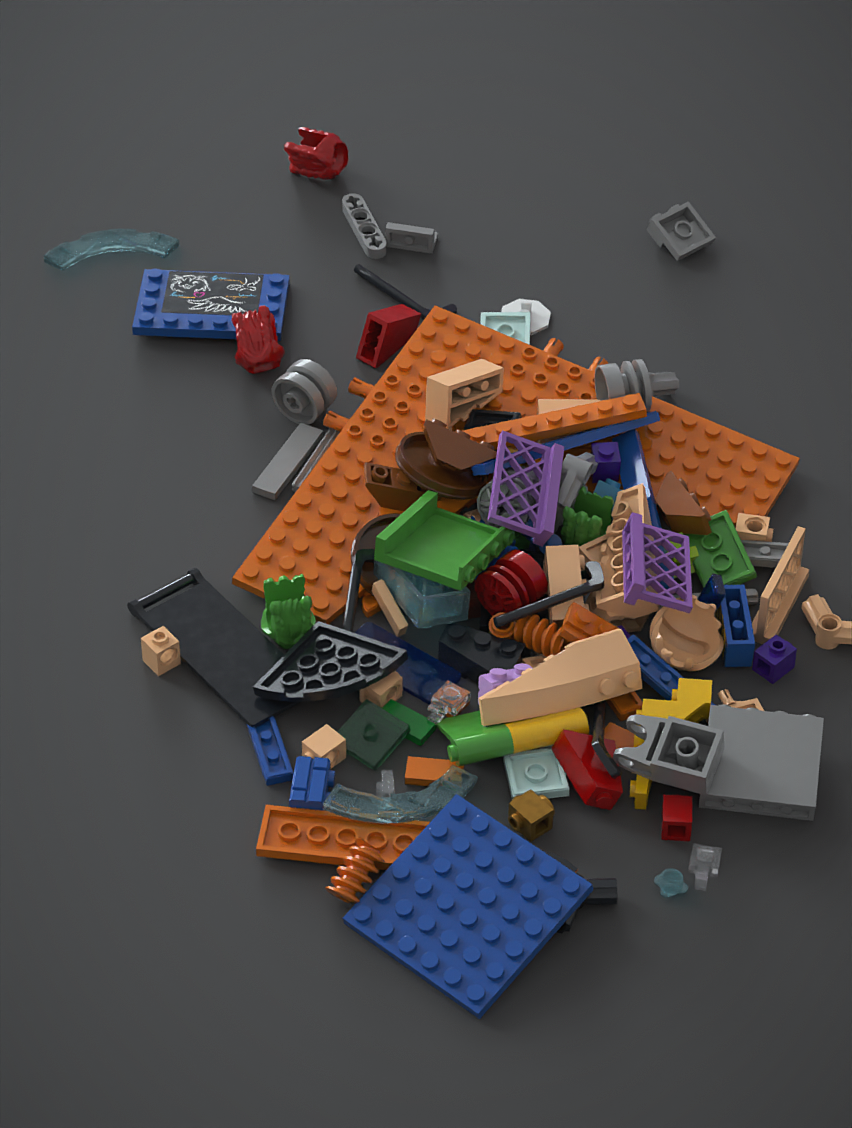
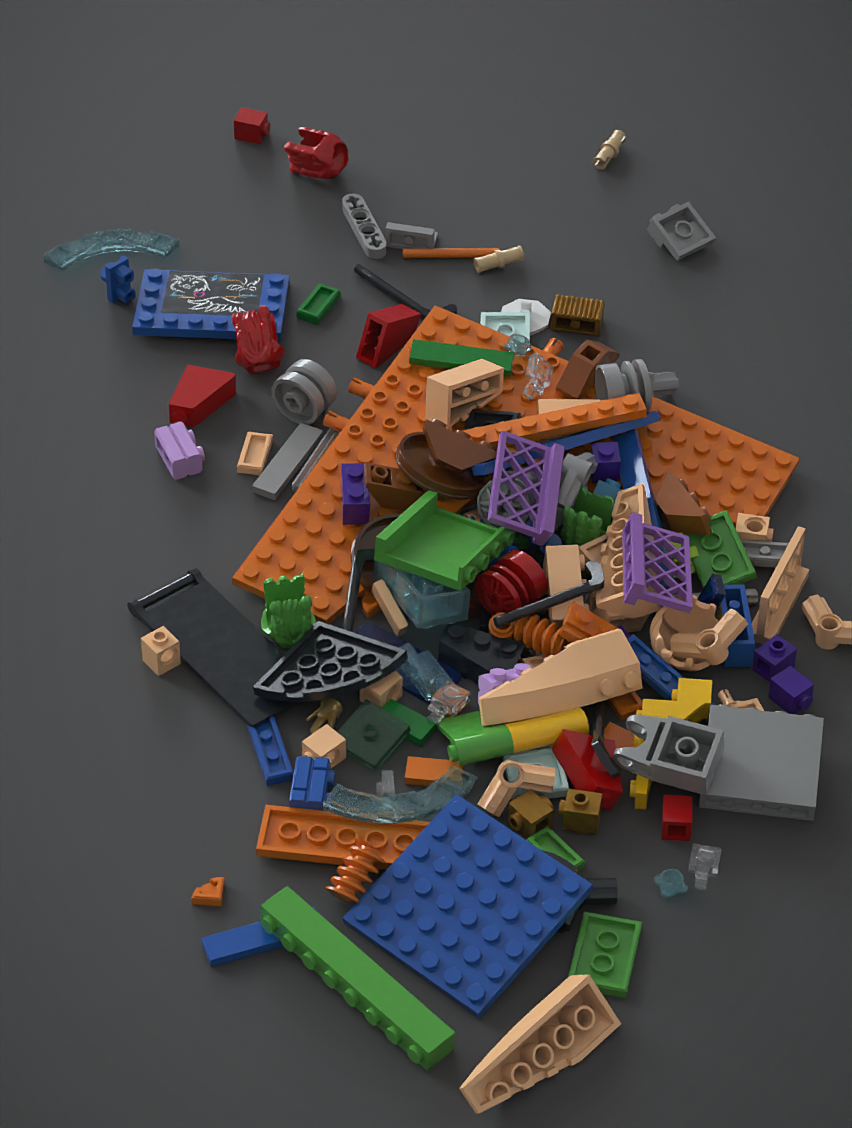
none -> blue hips [100,255,136,303]
none -> lavender brick [154,422,205,480]
none -> red slope [169,365,237,427]
none -> orange tile [192,877,225,906]
none -> blue tile [201,906,316,967]
none -> red brick [233,107,271,144]
none -> light nougat tile [237,432,273,476]
none -> bright green brick [260,886,455,1071]
none -> green tile [296,283,341,325]
none -> pearl gold piece [306,698,342,734]
none -> dark purple brick [341,463,370,525]
none -> clear light blue panel [399,643,455,701]
none -> orange bar [403,248,499,258]
none -> green tile [409,339,514,377]
none -> light nougat wedge [459,975,621,1114]
none -> tan pin [474,245,524,273]
none -> light nougat piece [478,760,556,817]
none -> clear light blue plate [503,334,532,356]
none -> clear plate [523,352,554,400]
none -> bright green tile [525,826,585,873]
none -> pearl gold brick [550,294,605,336]
none -> dark orange slope [556,340,620,399]
none -> pearl gold brick [558,789,602,834]
none -> bright green tile [568,911,642,998]
none -> tan pin [593,130,626,170]
none -> light nougat piece [670,609,748,665]
none -> dark purple brick [768,666,814,714]

